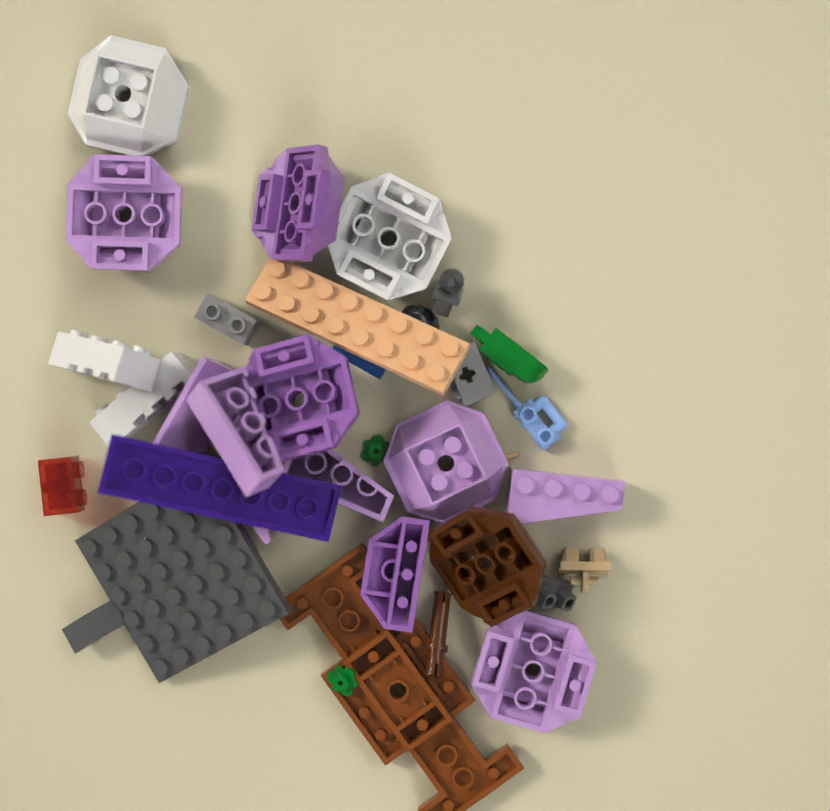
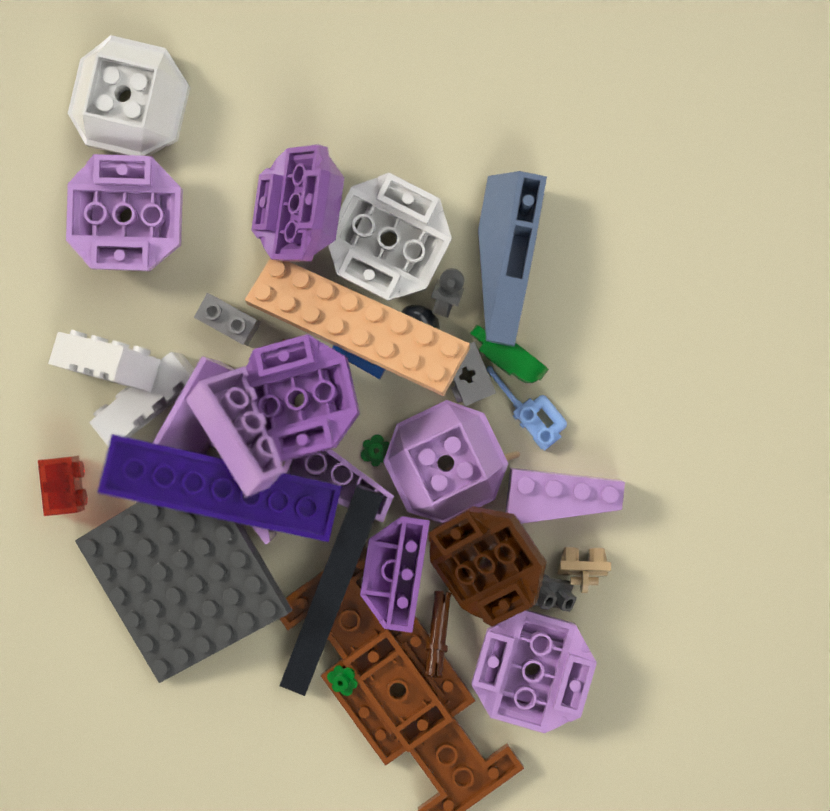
dark grey slope [62,600,125,654] -> none
none -> black tile [279,484,384,696]
none -> sand blue wedge [478,171,547,347]

